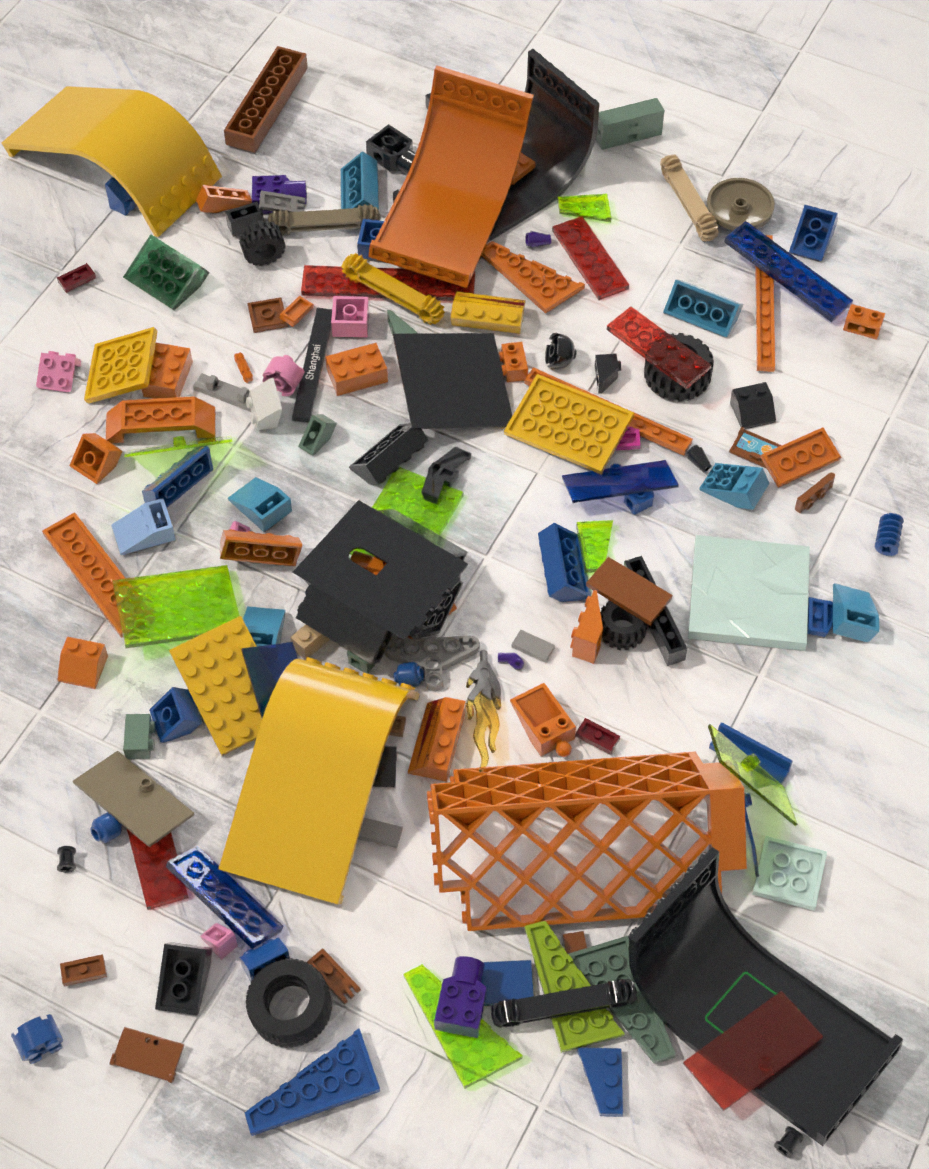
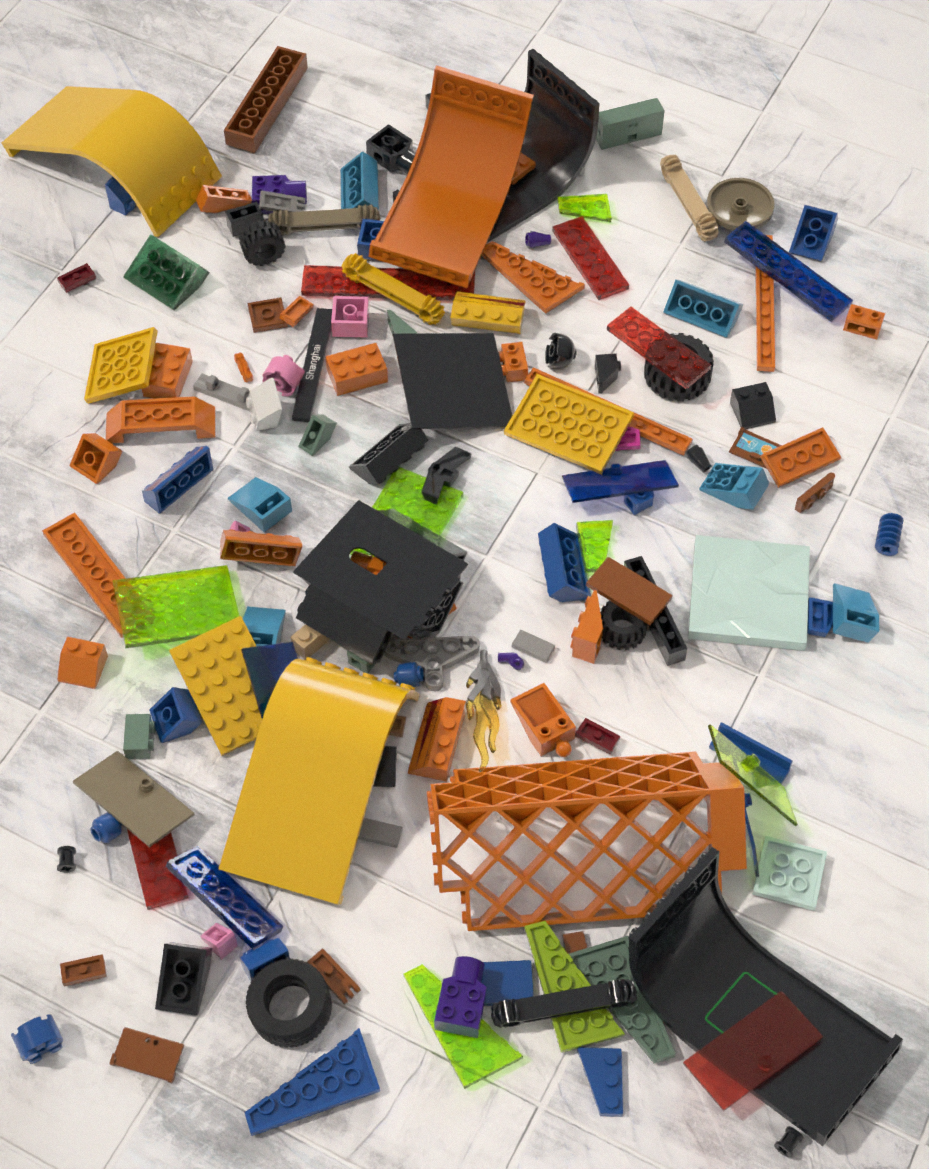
bright pink bracket [36,351,81,392] -> none
light blue slope [111,498,176,555] -> none
clear neon green piece [124,435,233,457] -> none

